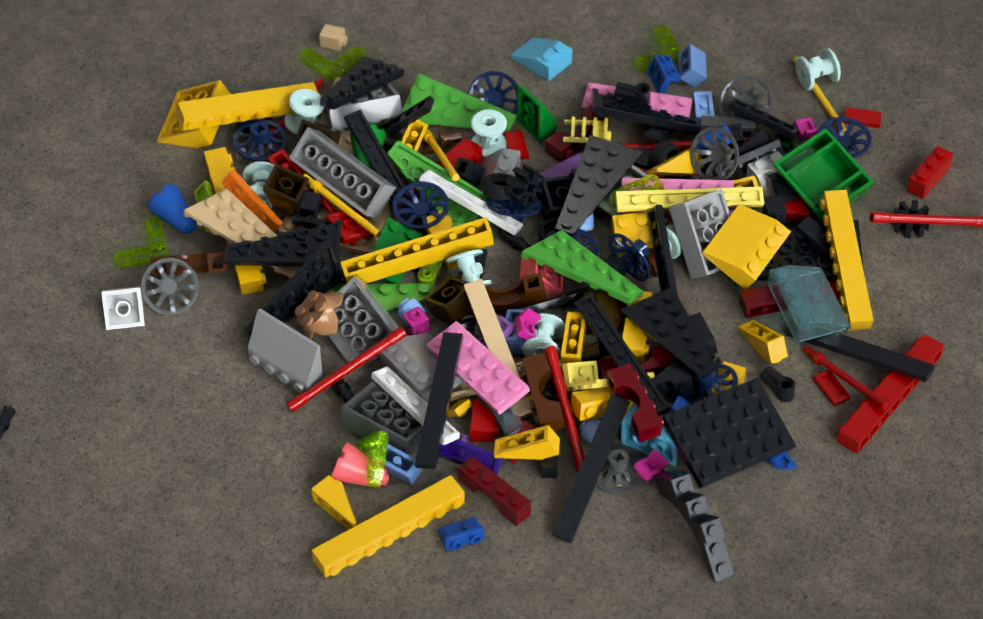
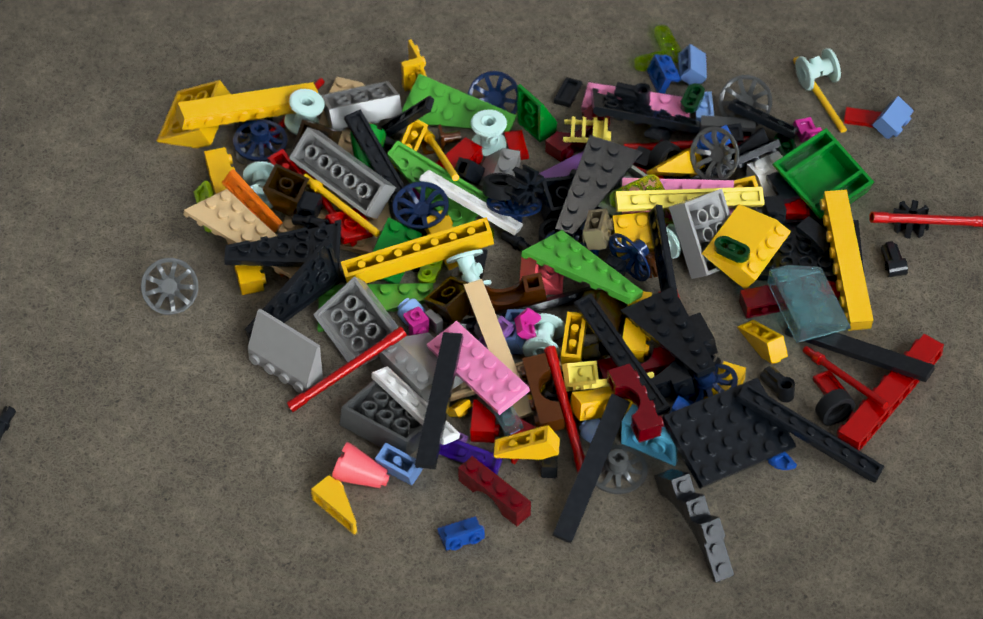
white slope [102,286,145,330] -> none
clear neon green beam [114,217,169,268] -> none
blue cone [148,184,197,234] -> none
reddish brown arch [150,251,228,277] -> none
medium nougat brick [295,290,344,339] -> none
clear neon green beam [300,47,366,81] -> none
yellow brick [311,475,465,578] -> none
tan brick [319,24,347,51] -> none
black wing [320,57,404,110] -> none
black pin [331,371,355,403] -> none
clear neon green beam [356,430,388,489] -> none
medium azure slope [509,37,572,81] -> none
dark pink bracket [633,449,669,481] -> none
dark blue wheel [817,117,872,158] -> none
red brick [907,145,953,199] -> none
none -> yellow bracket [401,39,426,91]
none -> light grey plate [425,309,443,335]
none -> black tile [553,77,583,108]
none -> dark tan brick [582,208,614,250]
none -> dark green plate [681,84,705,113]
none -> dark green plate [714,236,750,263]
none -> black tile [735,383,885,483]
none -> black tyre [815,389,855,426]
none -> medium blue brick [872,96,914,139]
none -> black piece [881,241,908,277]

